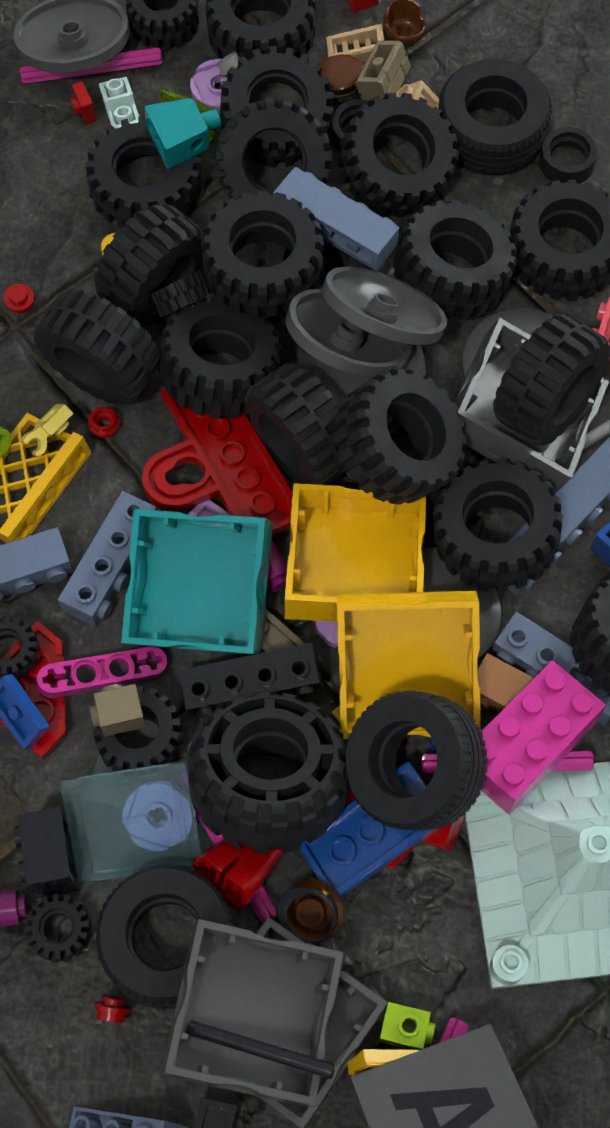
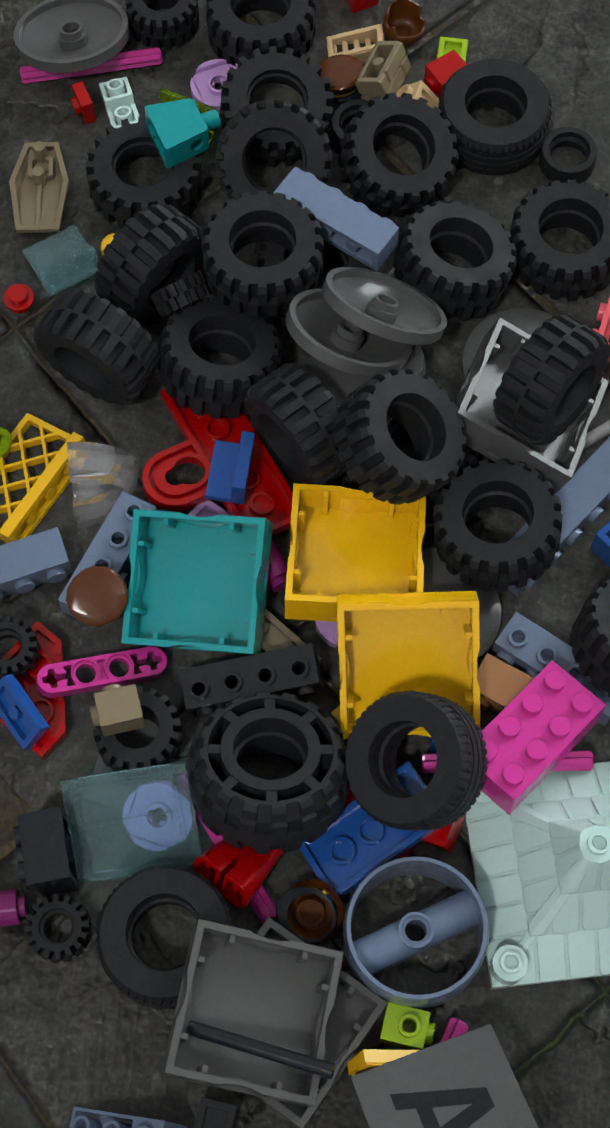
light yellow plate [20,404,74,456] -> none
red plate [88,407,120,438] -> none
red plate [94,995,131,1023] -> none
light grey plate [217,51,240,76] -> none
none -> dark tan piece [9,141,69,233]
none -> clear light blue hinge [22,224,98,297]
none -> reddish brown piece [66,566,128,626]
none -> clear brick [67,442,139,528]
none -> blue panel [205,431,255,505]
none -> sand blue cylinder [343,857,489,1009]
none -> red brick [423,50,467,98]
none -> lime tile [437,36,468,62]

